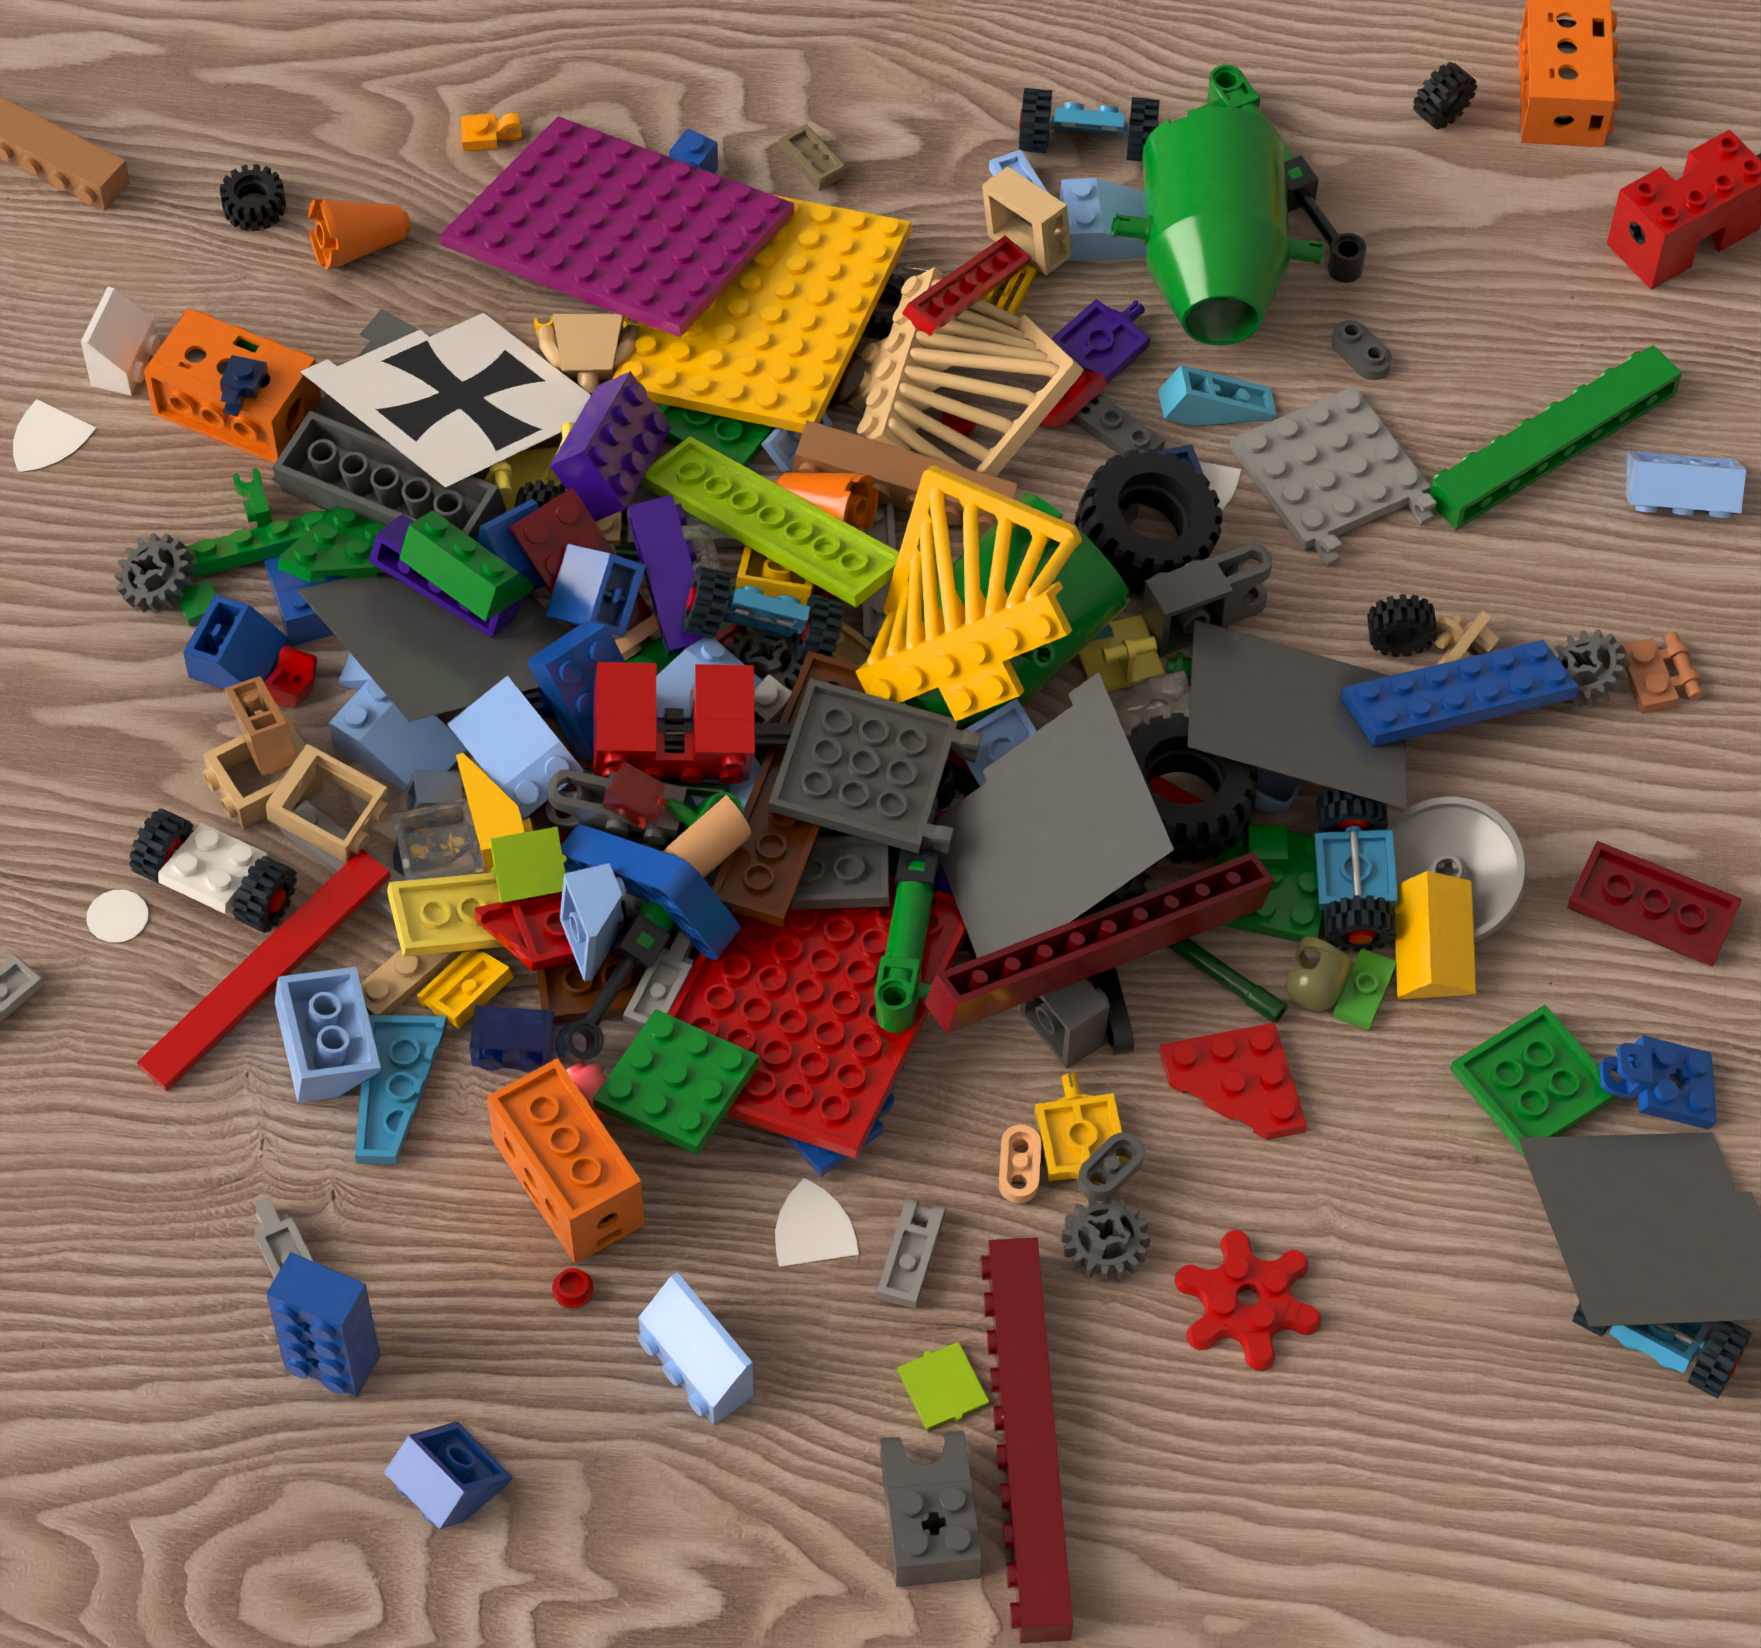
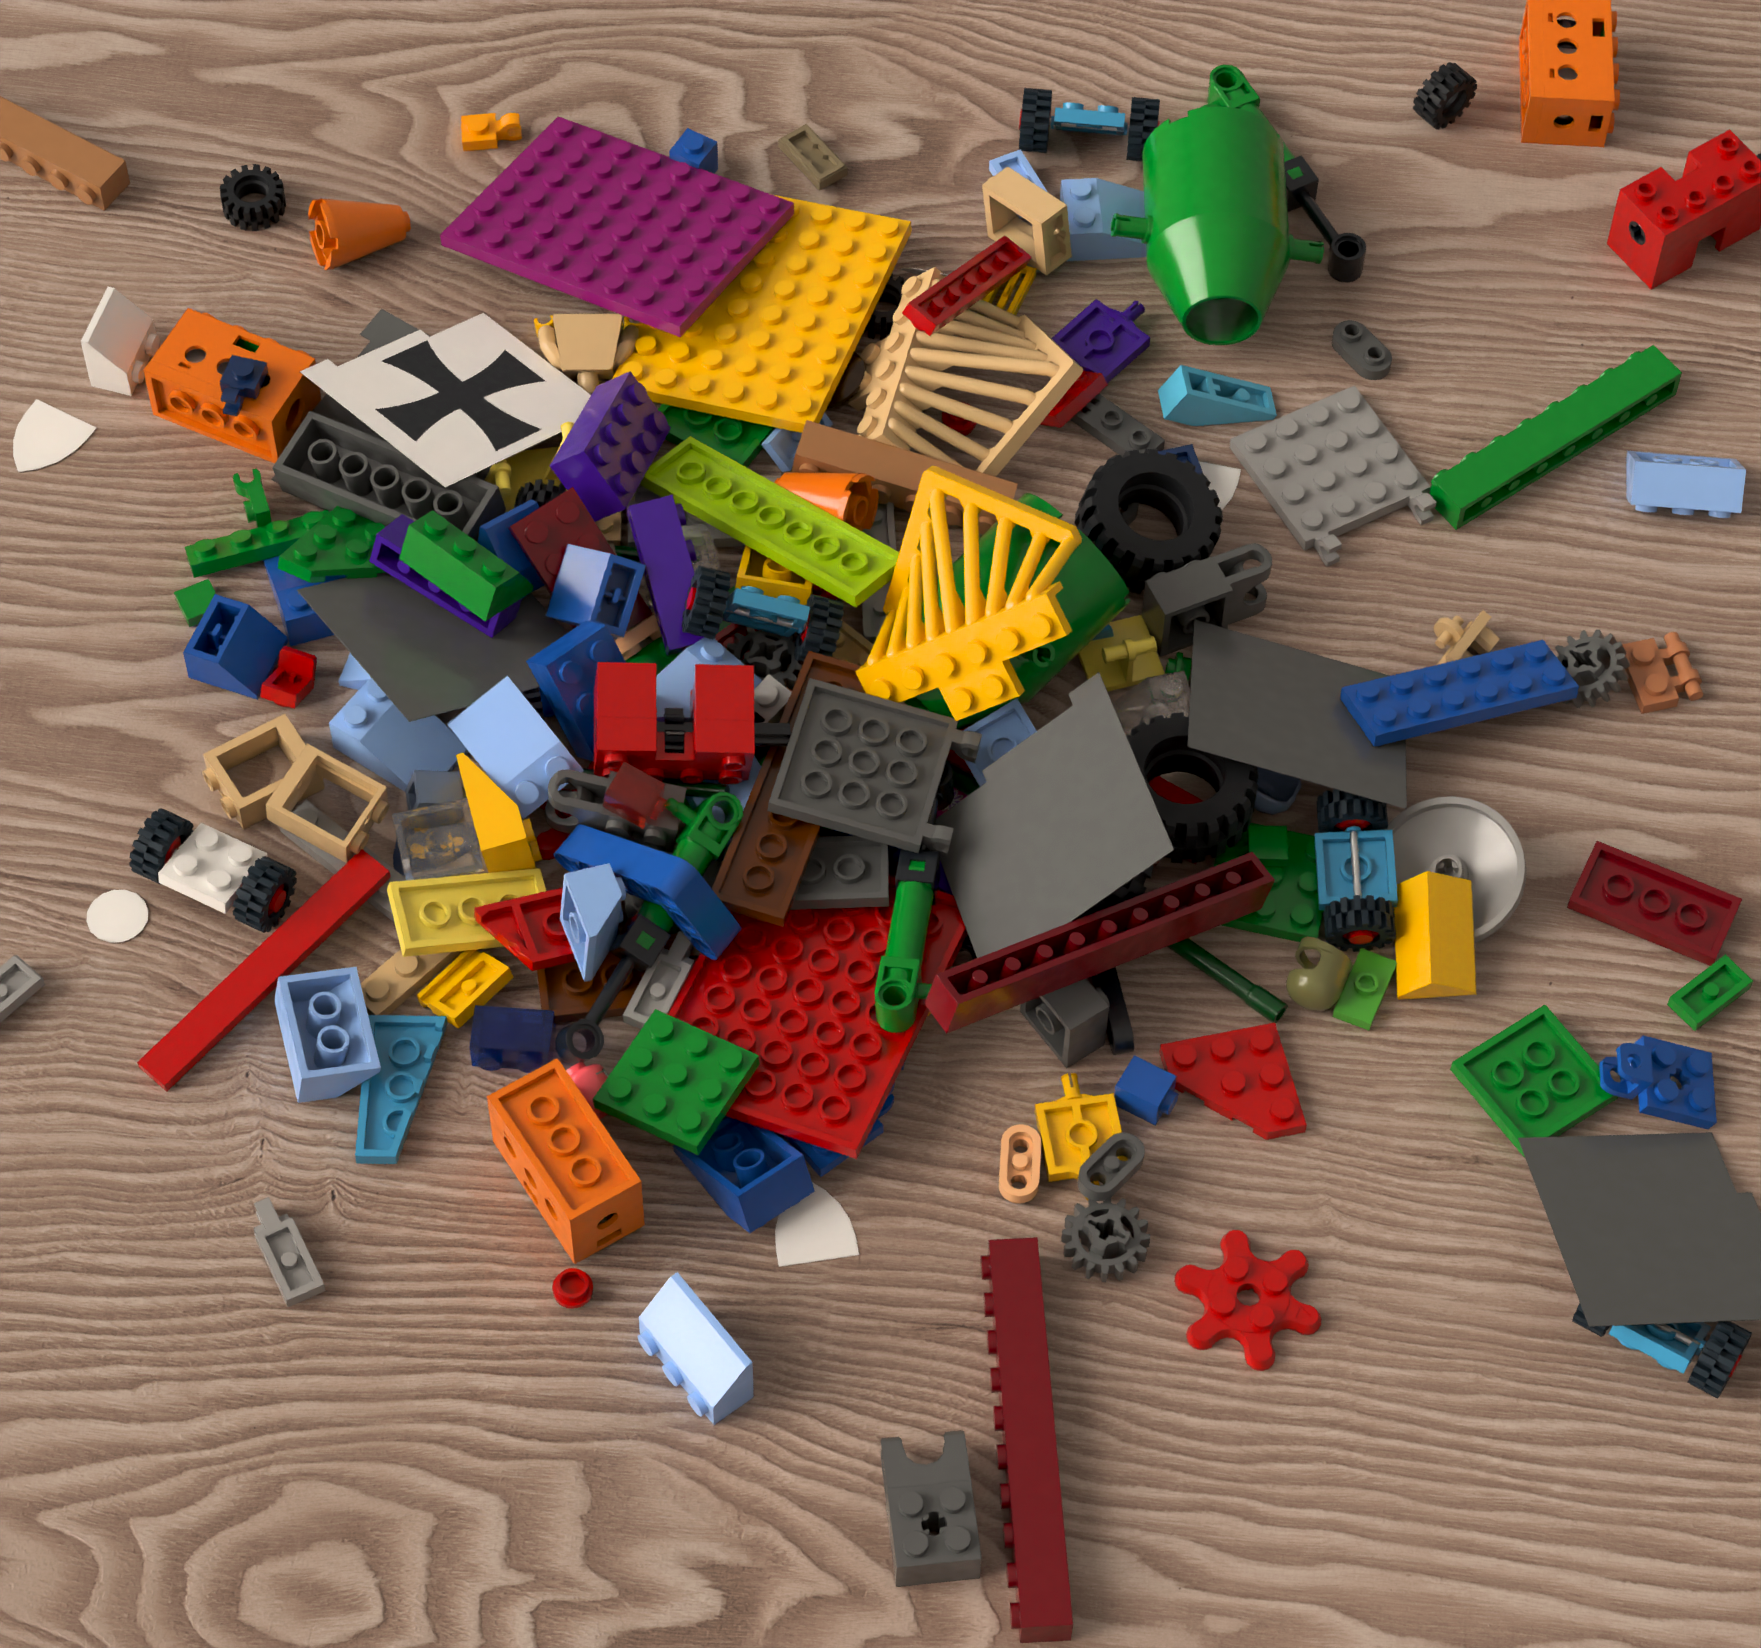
dark grey gear [115,533,196,613] -> none
medium nougat slope [224,676,297,775] -> none
blue brick [266,1252,380,1397] -> none
blue slope [384,1421,513,1529] -> none
lime piece [489,827,567,903] -> none
light nougat brick [662,795,751,878] -> none
light grey plate [876,1197,946,1309] -> none
lime piece [897,1342,989,1431] -> none
black tyre [1367,594,1437,657] -> none
none -> blue slope [672,1116,815,1233]
none -> blue brick [1114,1055,1179,1126]
none -> green plate [1667,954,1753,1031]

